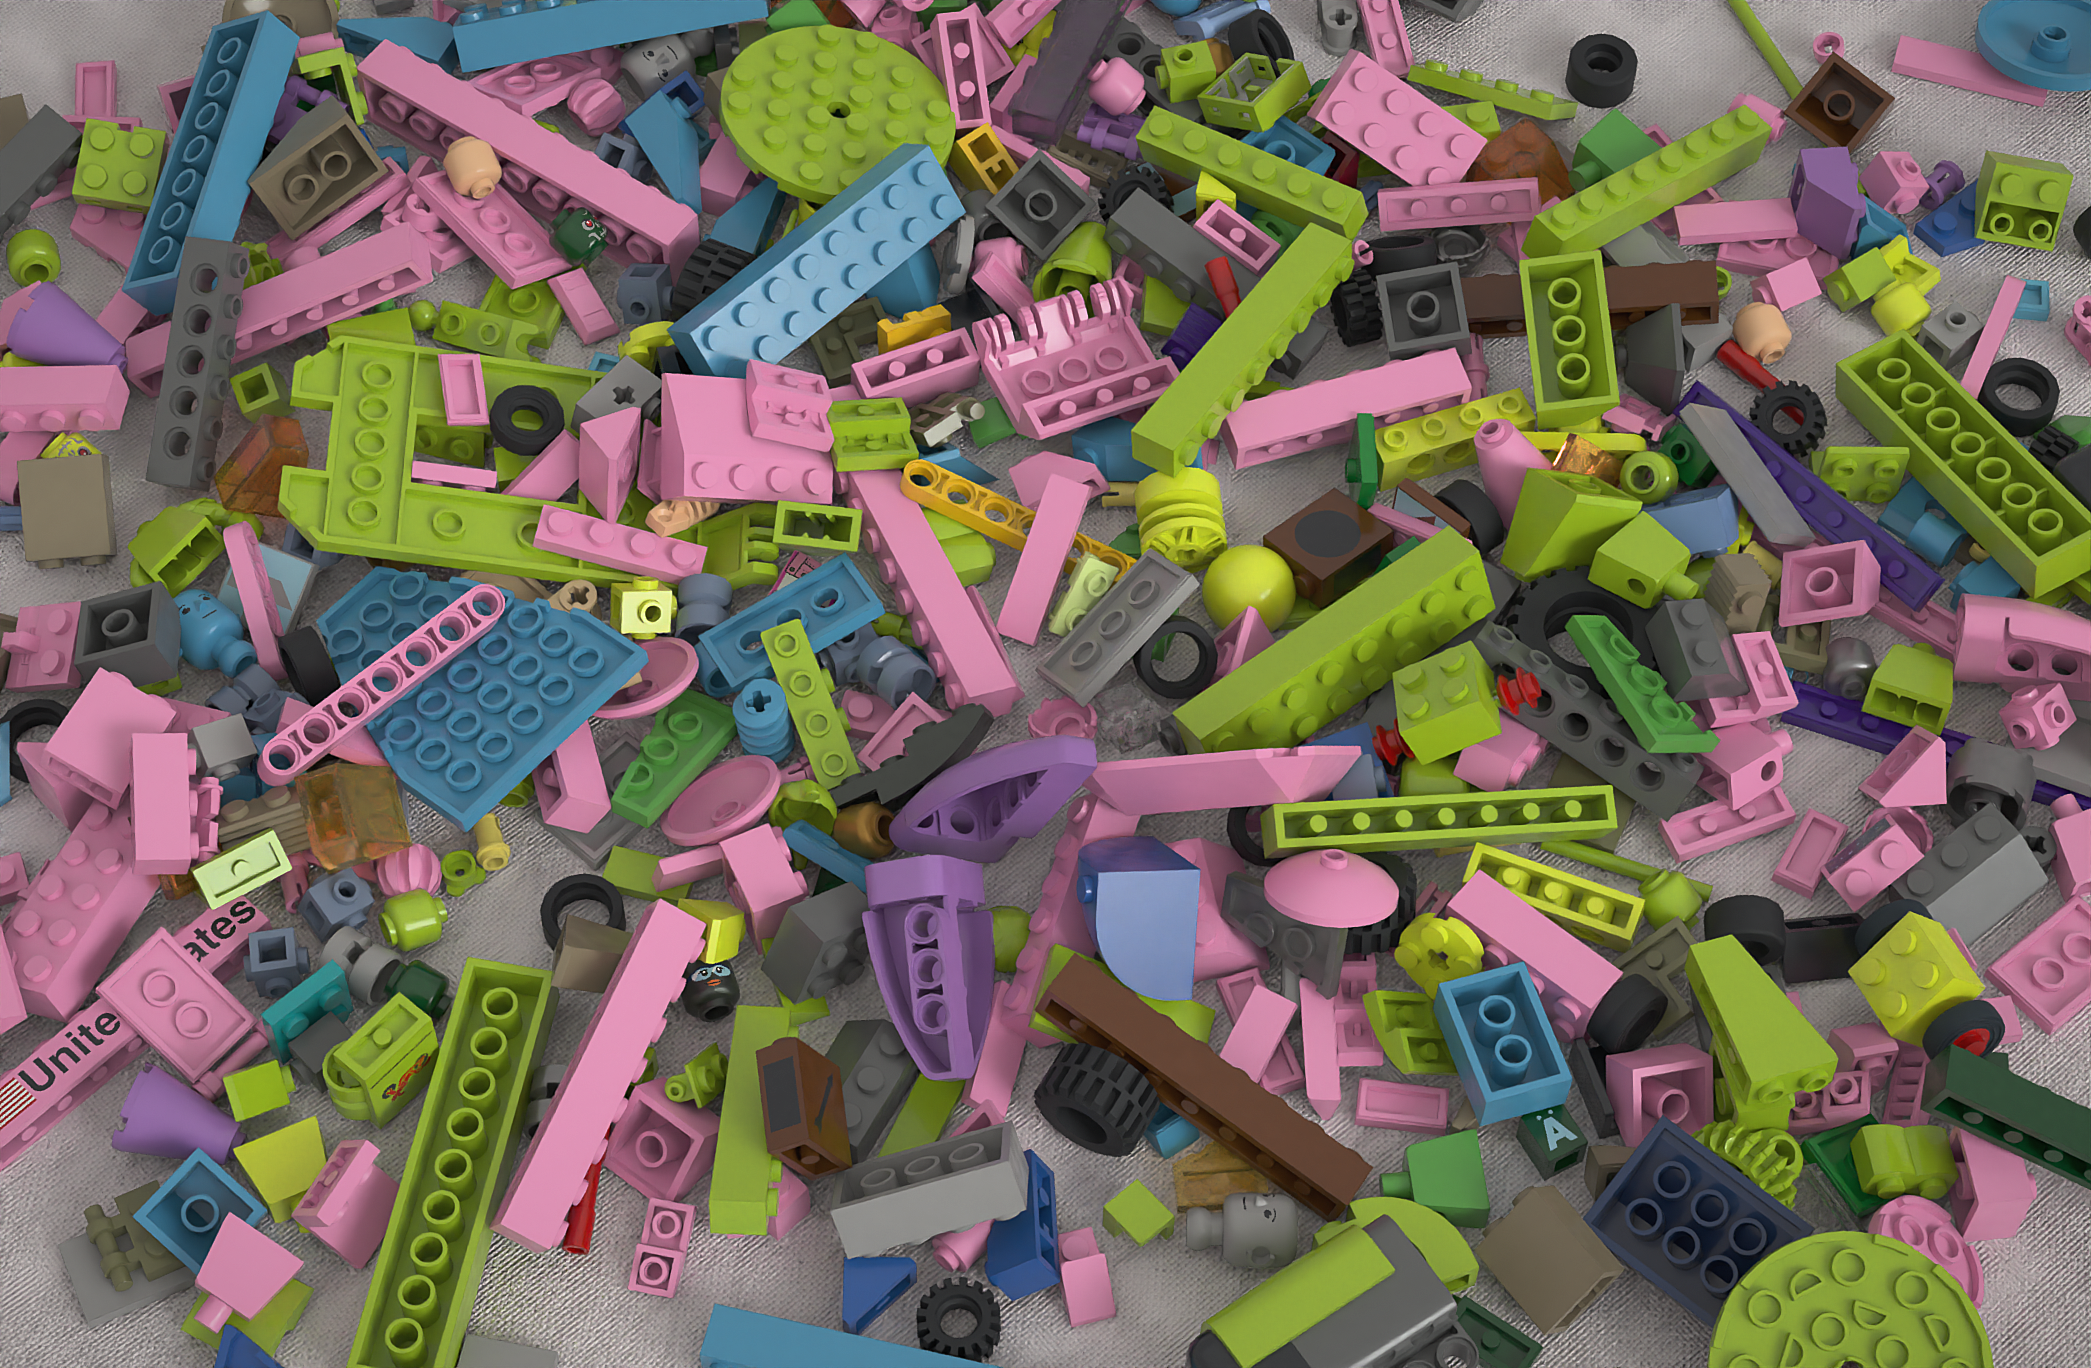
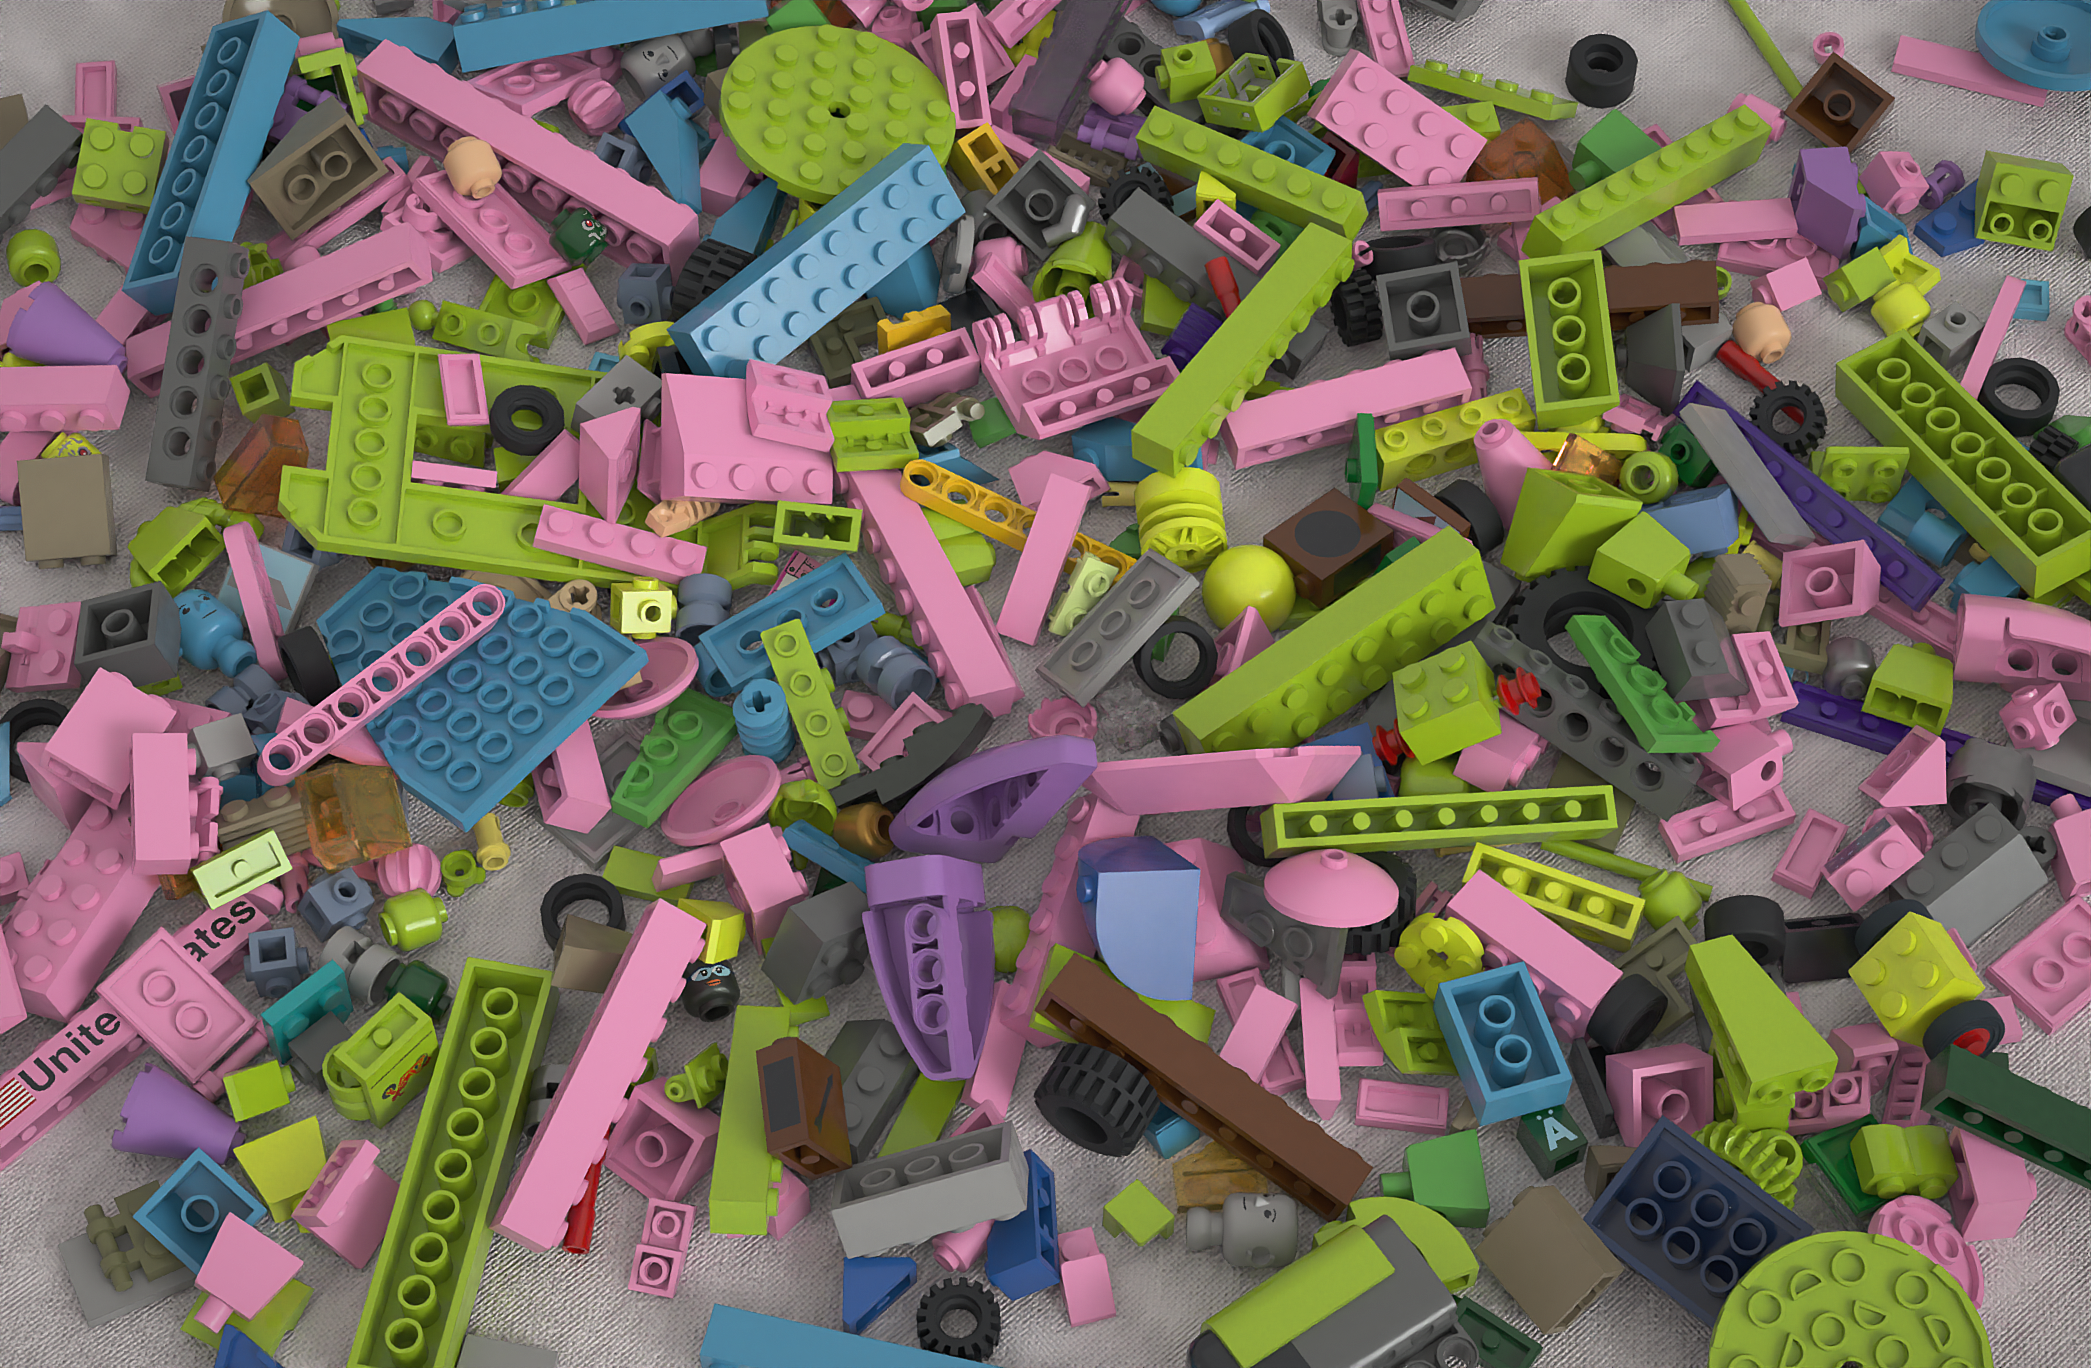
none -> bright pink tile [243,883,285,915]
none -> flat silver arm [1042,194,1090,248]

